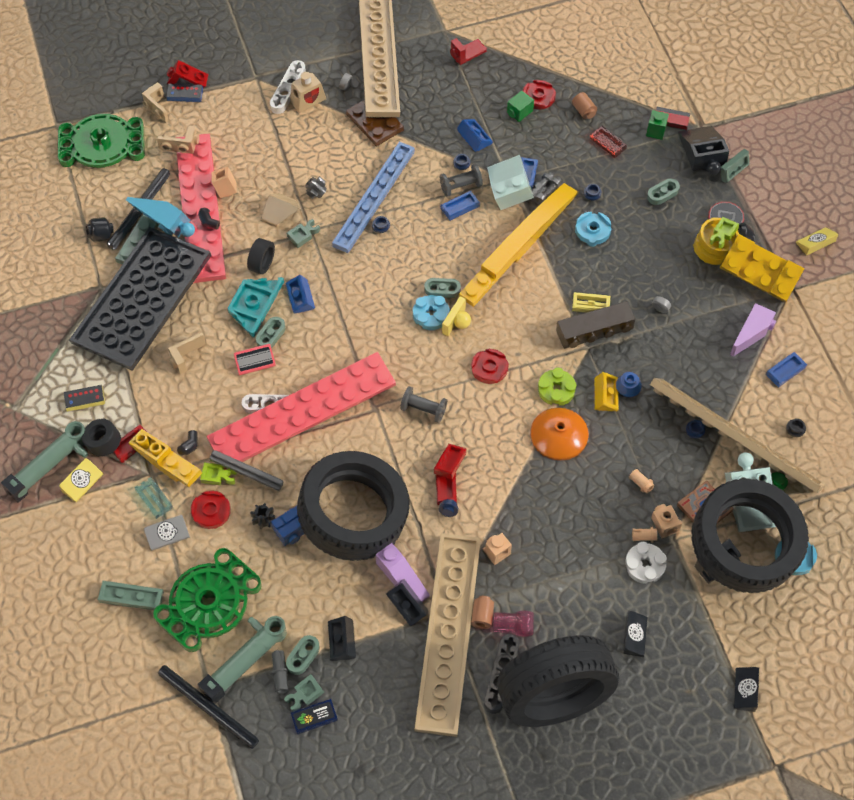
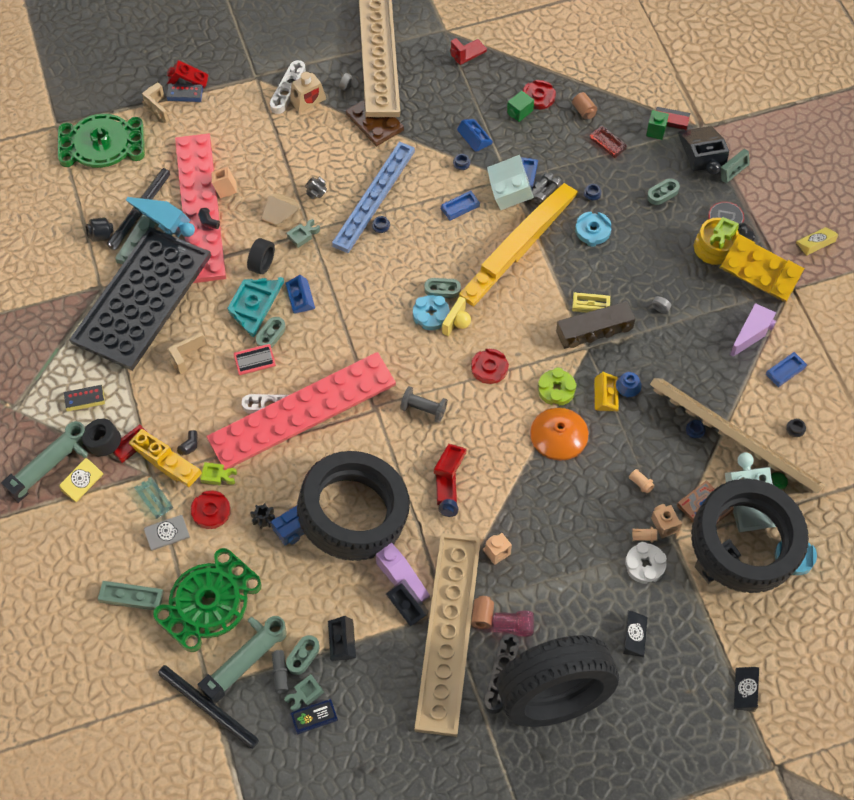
tan bracket [157,126,199,154] -> none
dark grey axle [210,450,284,491] -> none
dark grey hose [439,164,483,197] -> none

